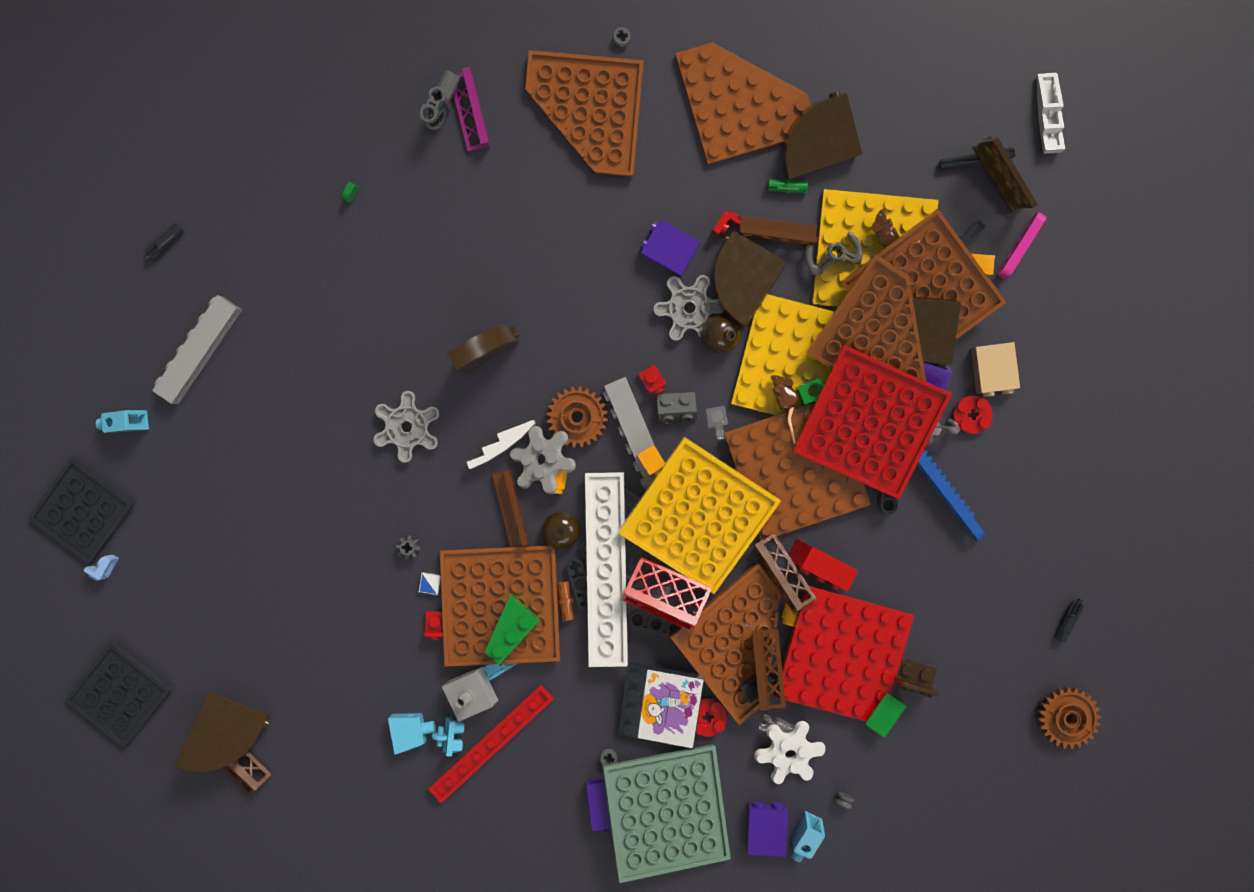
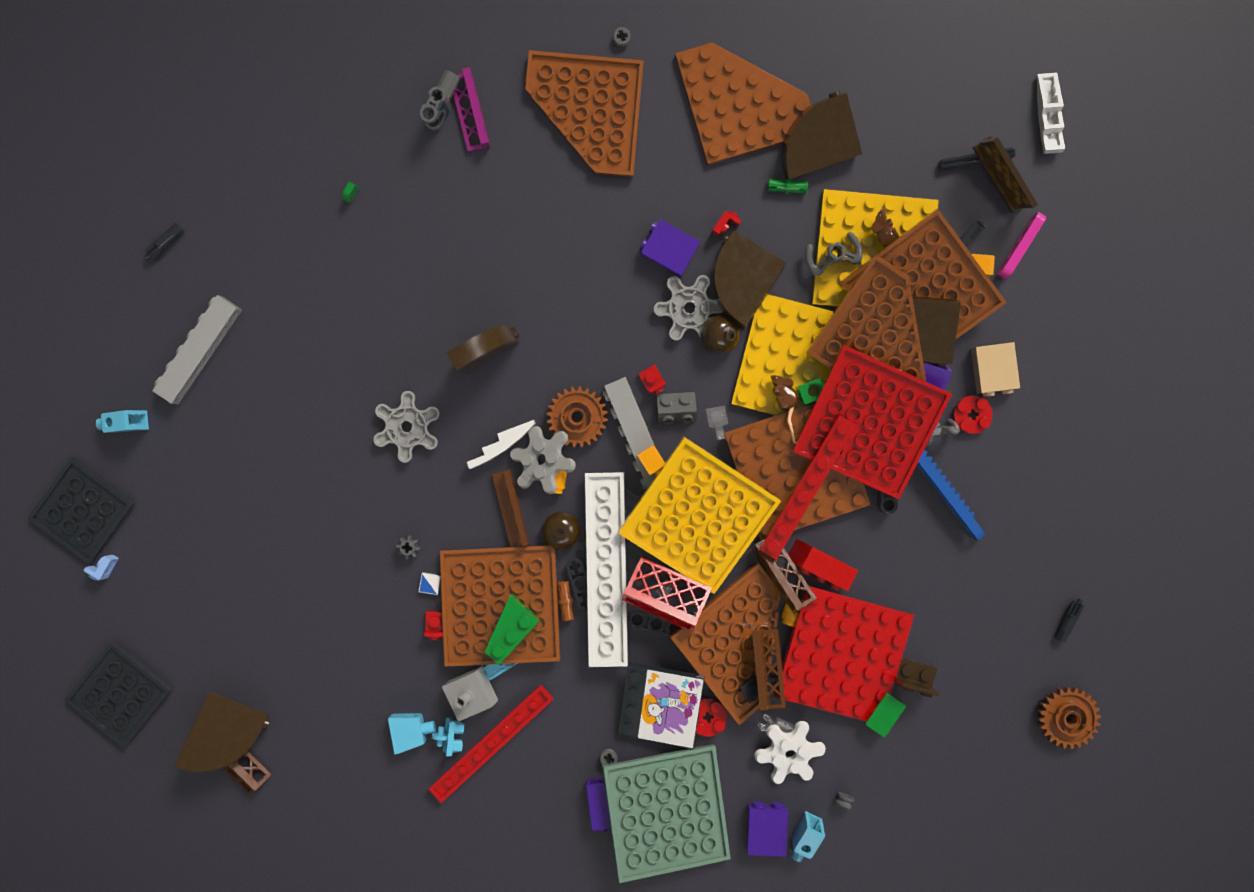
reddish brown fence [738,216,818,246] -> none
none -> red plate [760,415,857,560]

